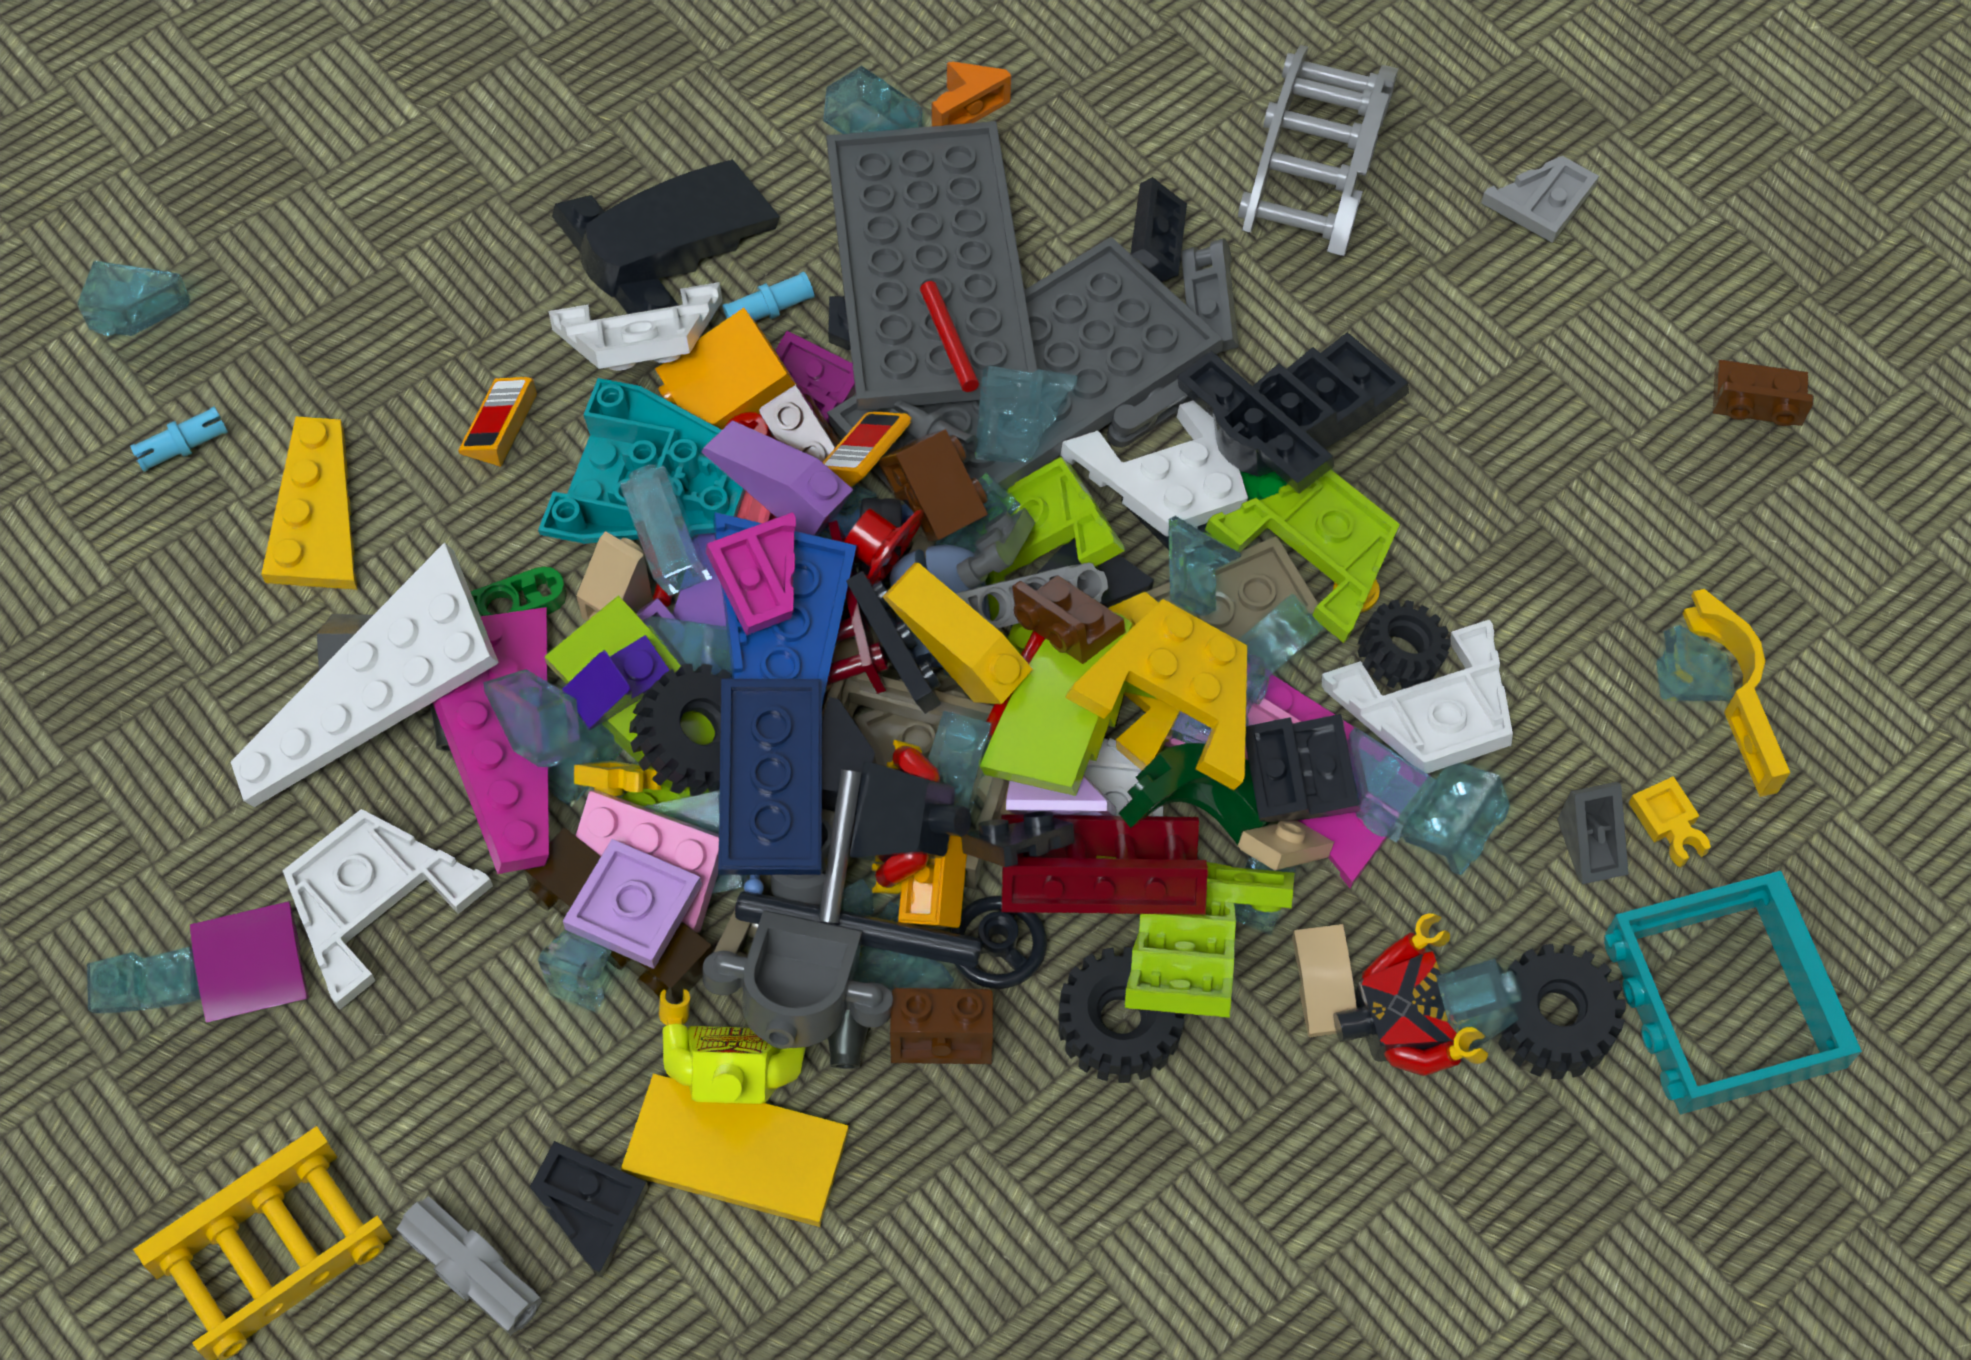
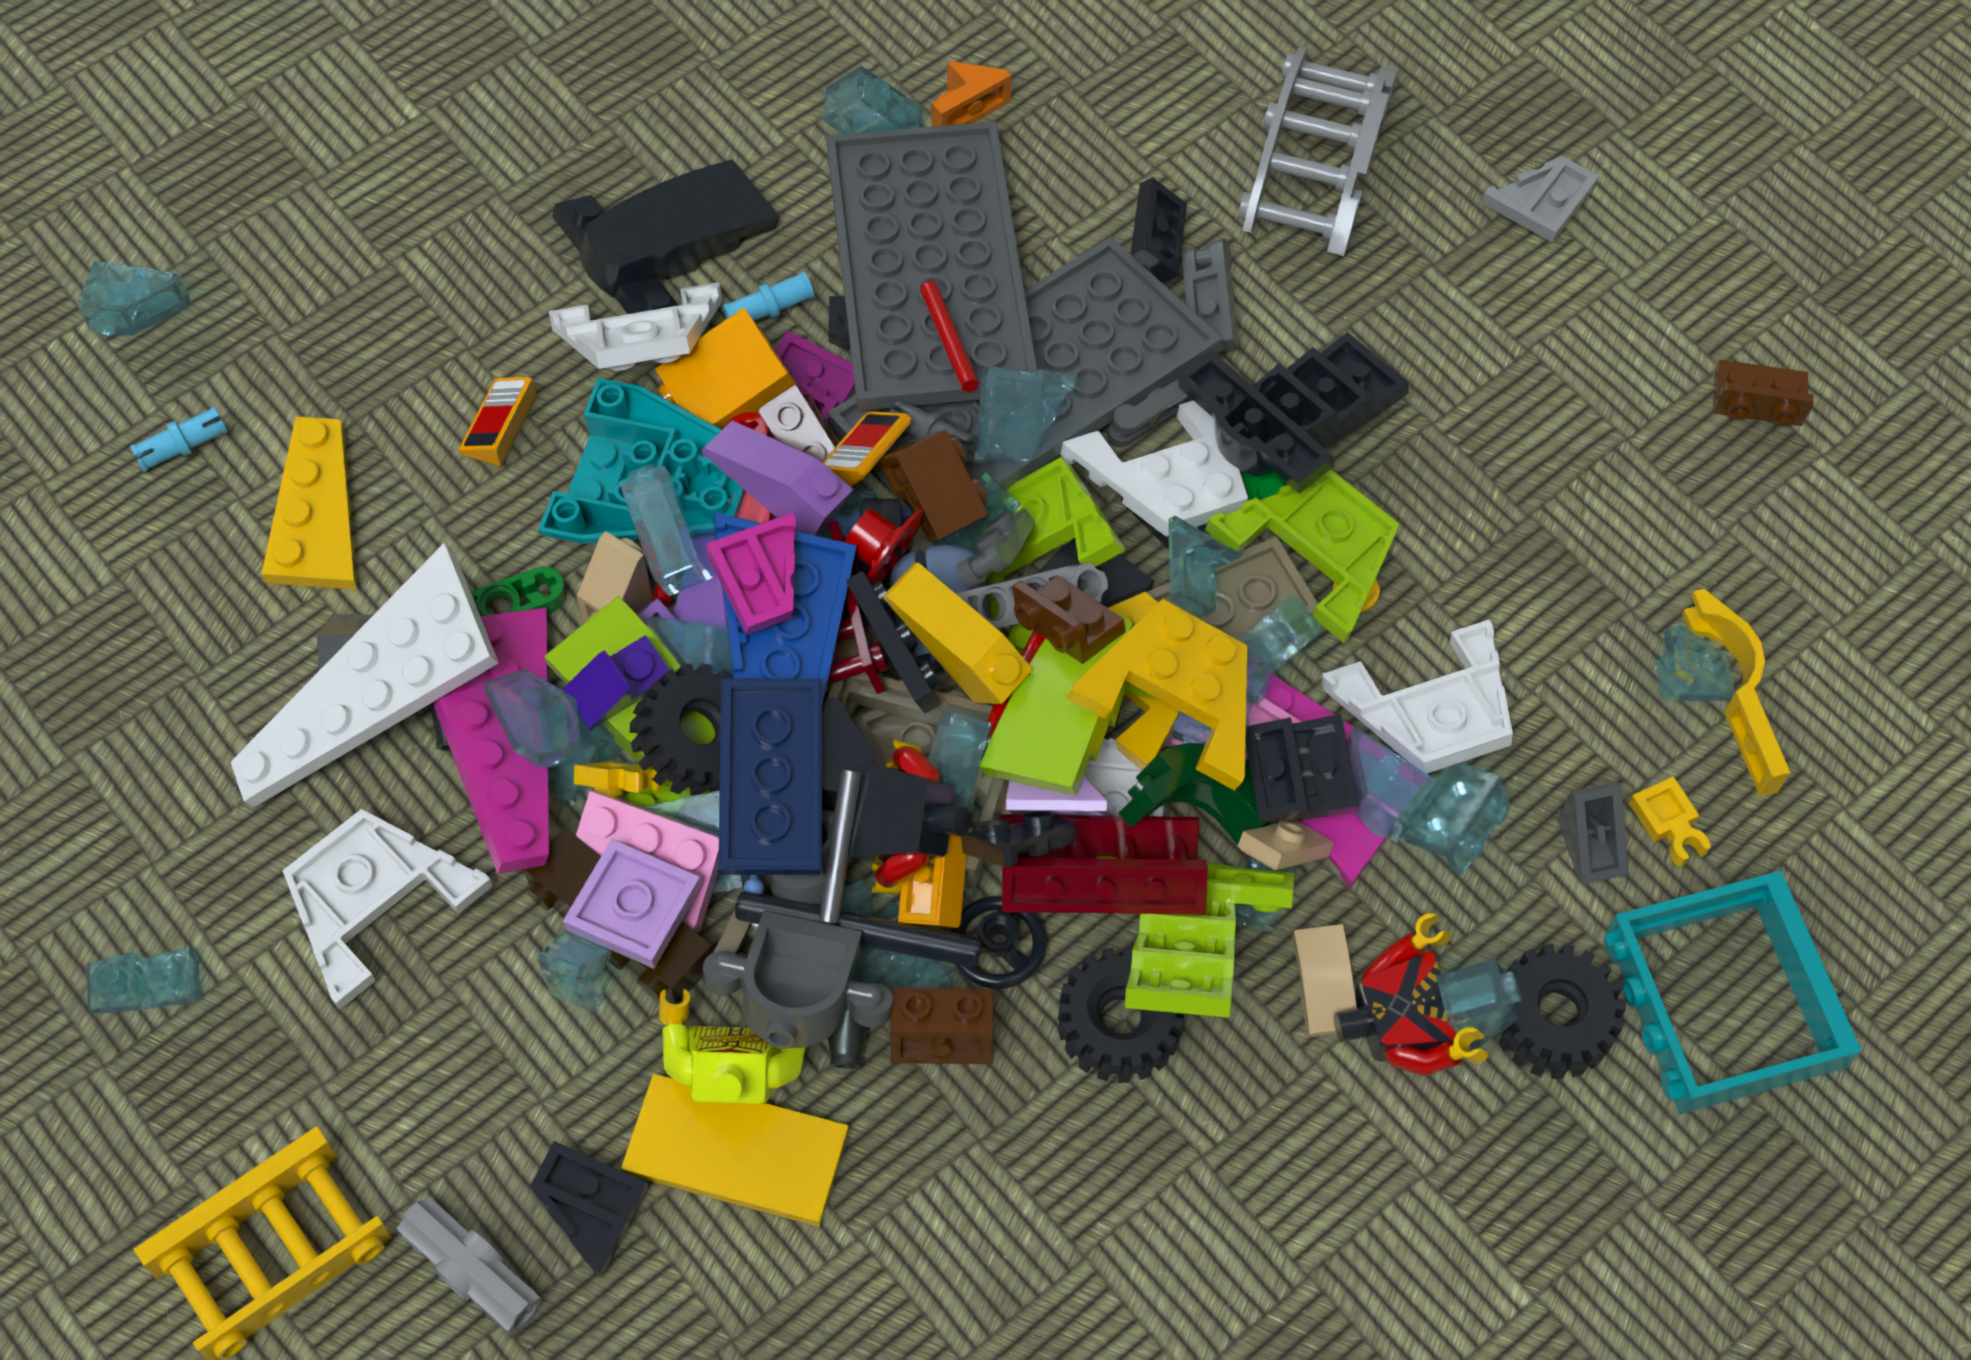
magenta slope [190,901,309,1023] -> none
black tyre [1358,600,1451,690] -> none

